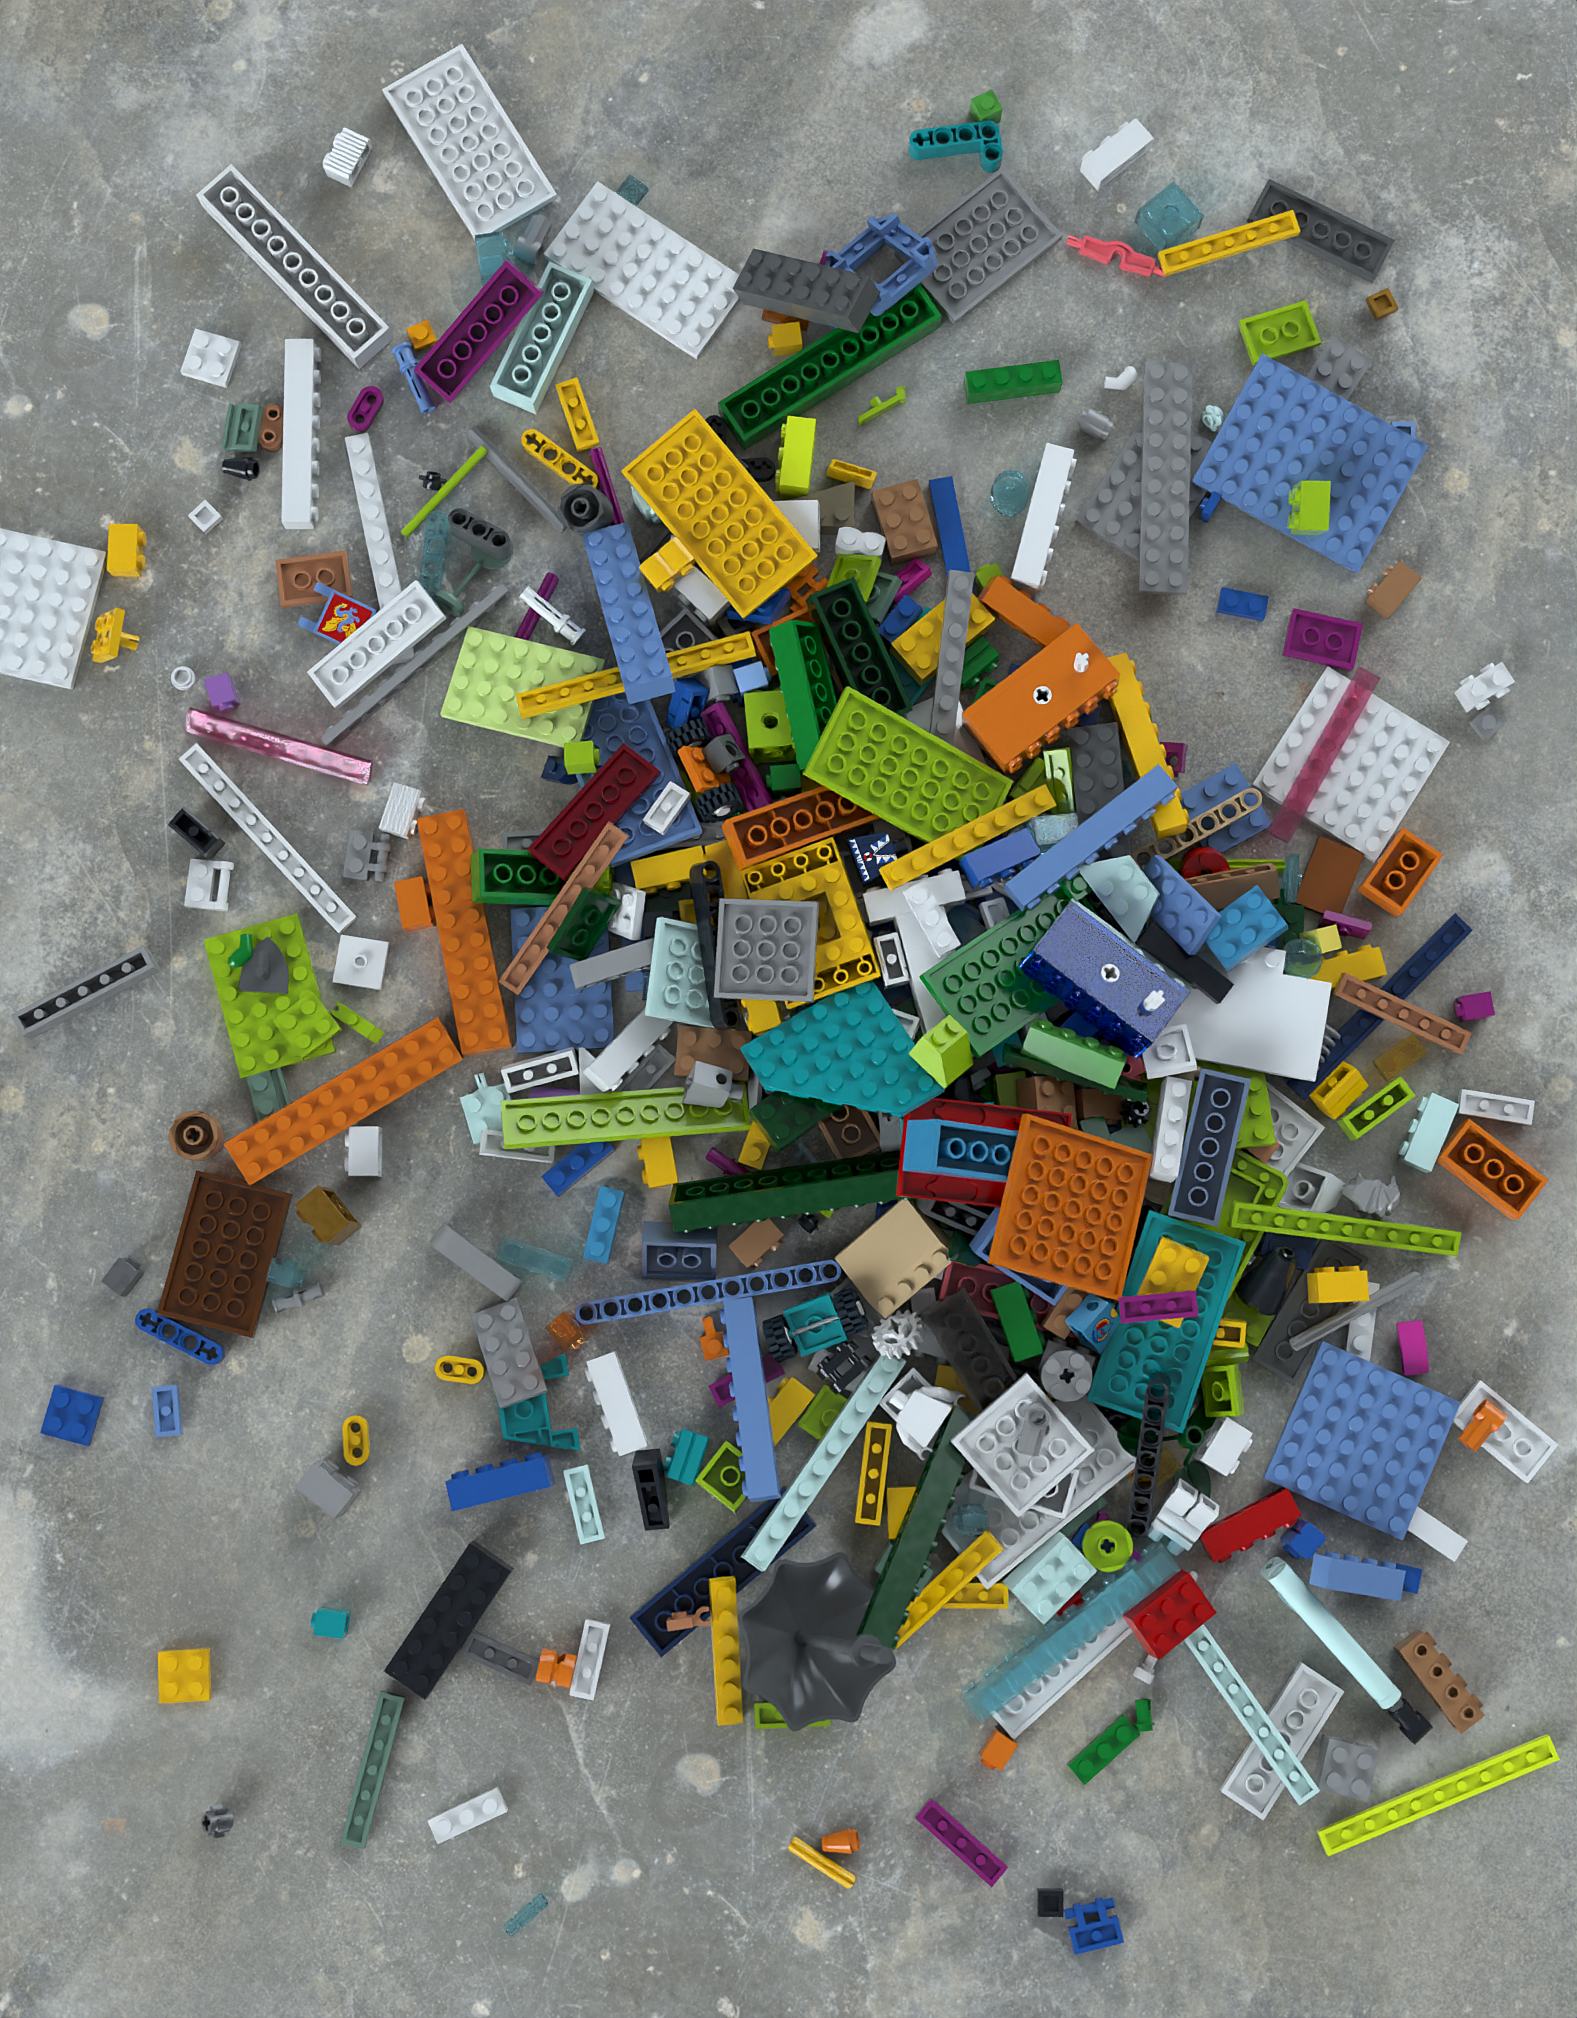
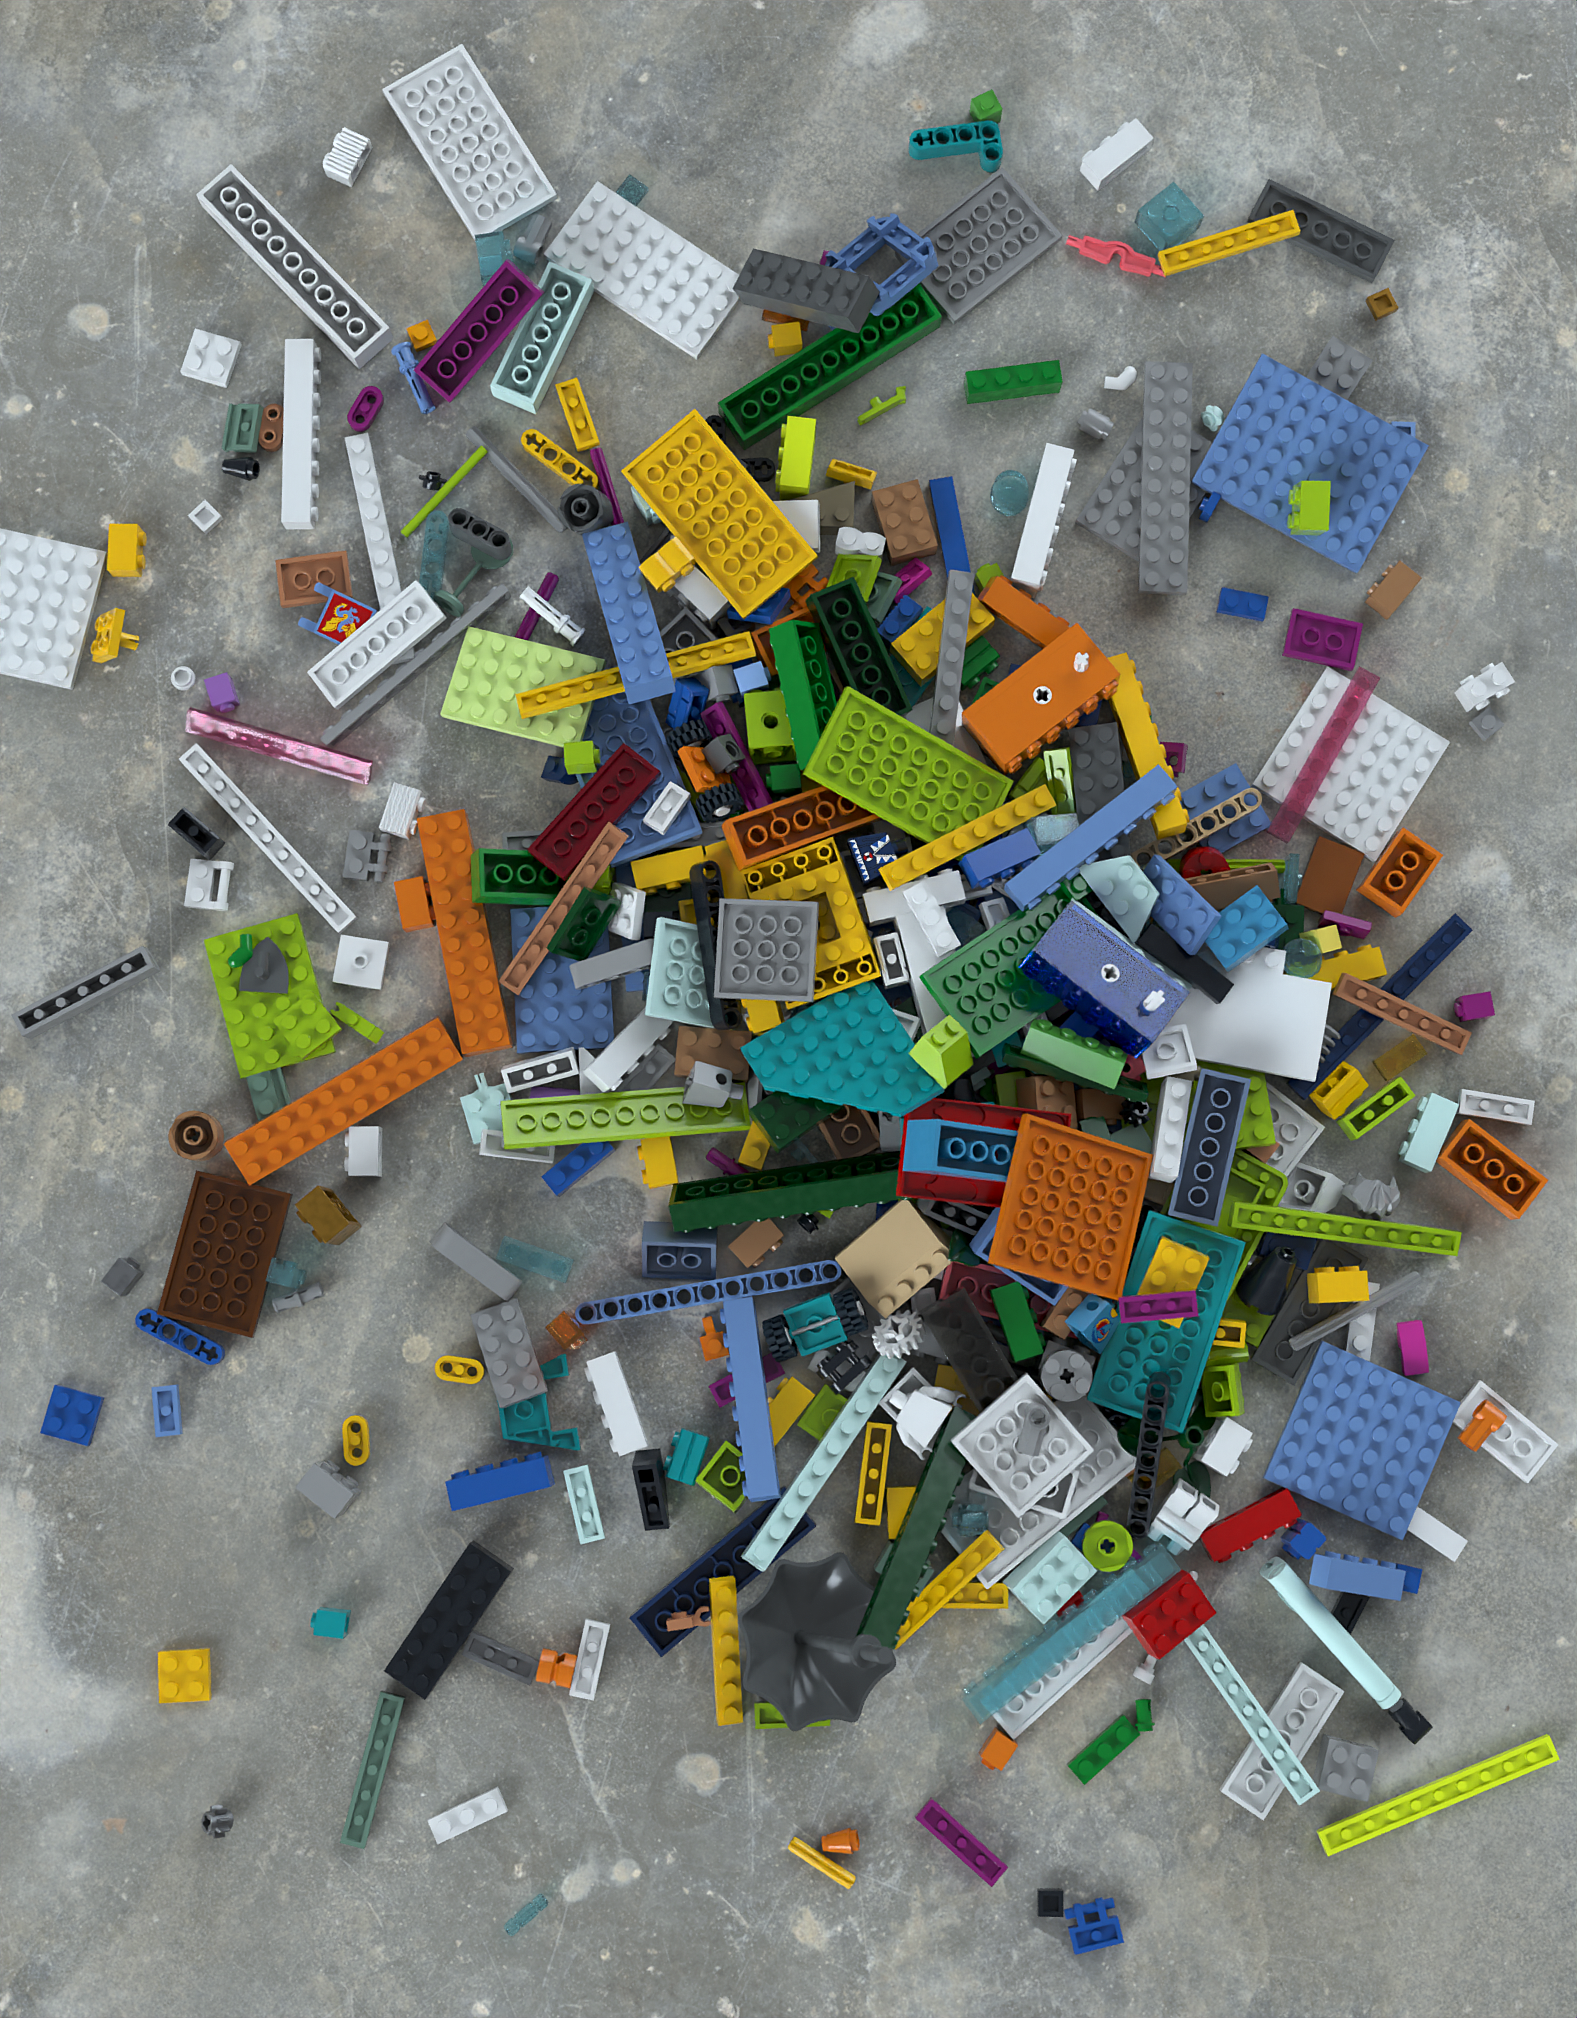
dark azure brick [583,1186,625,1264] -> none
lime plate [1238,300,1321,366] -> none
medium nougat brick [1394,1629,1485,1734] -> none
none -> black plate [1331,1591,1370,1635]

